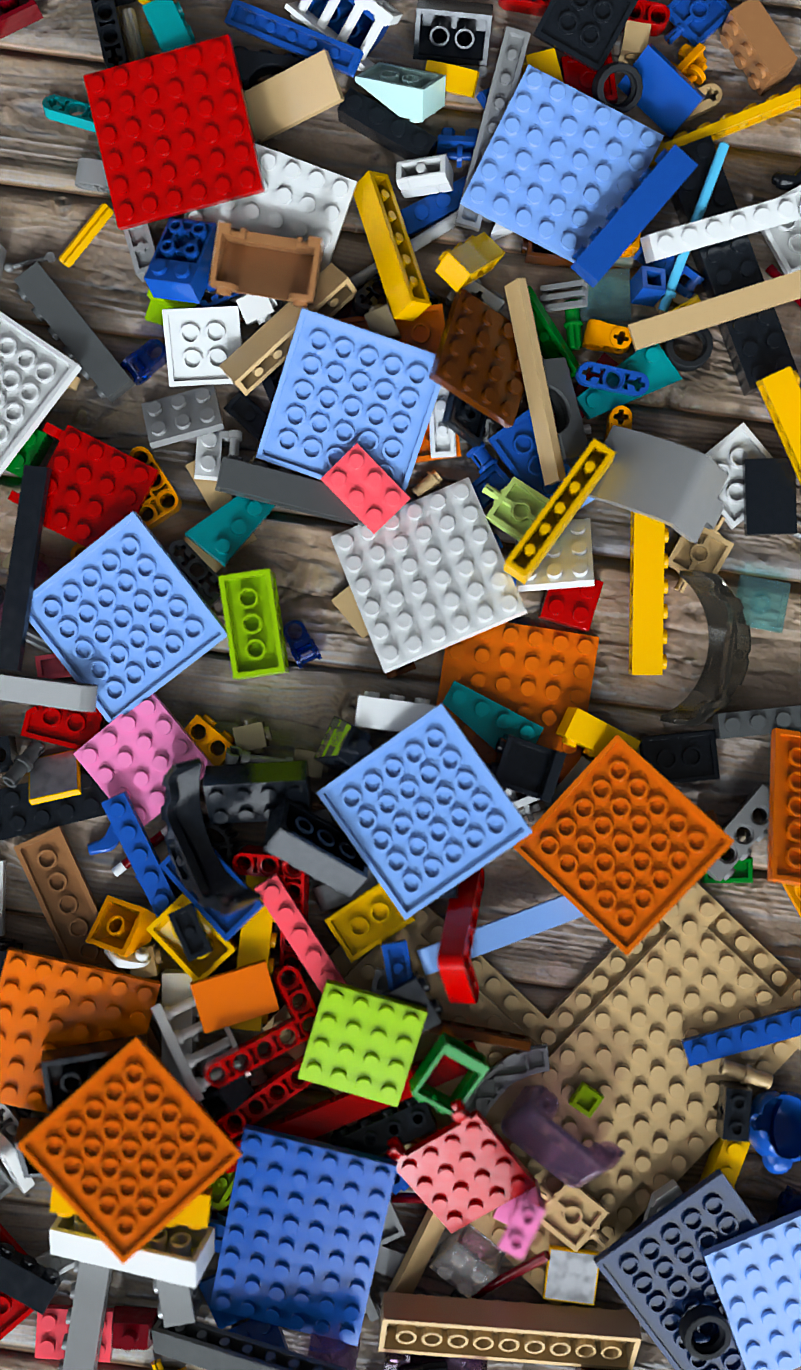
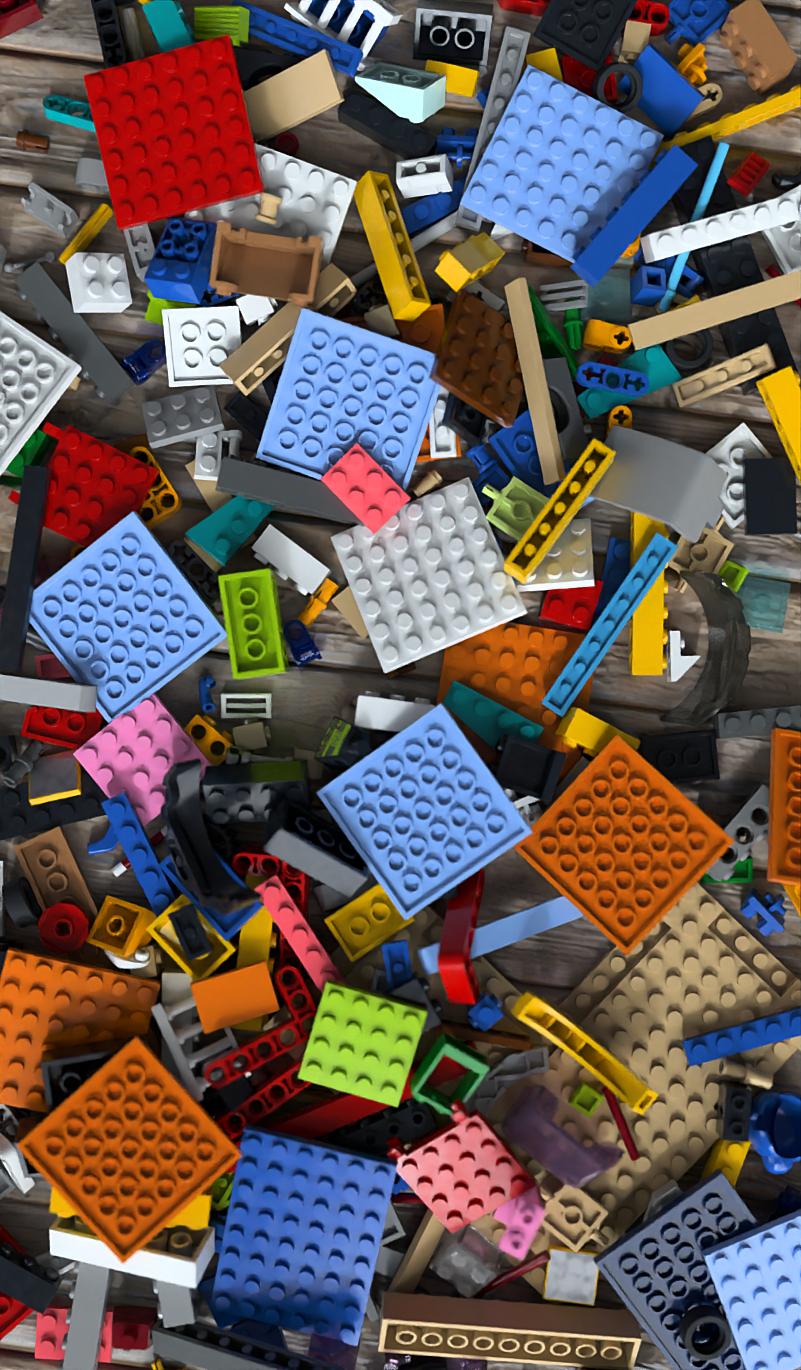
none -> black tyre [2,876,43,928]
none -> reddish brown pin [16,129,50,153]
none -> light grey hinge [21,182,79,239]
none -> red plate [38,902,91,954]
none -> white brick [65,252,132,313]
none -> clear orange axle [113,433,150,453]
none -> lime brick [193,6,250,47]
none -> blue arm [198,675,216,713]
none -> white tile [221,693,272,718]
none -> white brick [252,524,331,596]
none -> tan bush [254,193,283,225]
none -> dark red plate [274,132,299,157]
none -> light orange pin [297,578,339,627]
none -> blue brick [466,990,504,1032]
none -> yellow arch [511,990,659,1115]
none -> dark azure plate [541,533,678,717]
none -> blue plate [590,537,630,630]
none -> dark red bar [602,1086,641,1161]
none -> white slope [666,631,700,682]
none -> tan tile [672,343,777,408]
none -> lime tile [714,559,749,593]
none -> red slope [727,151,770,197]
none -> blue hips [740,887,787,936]

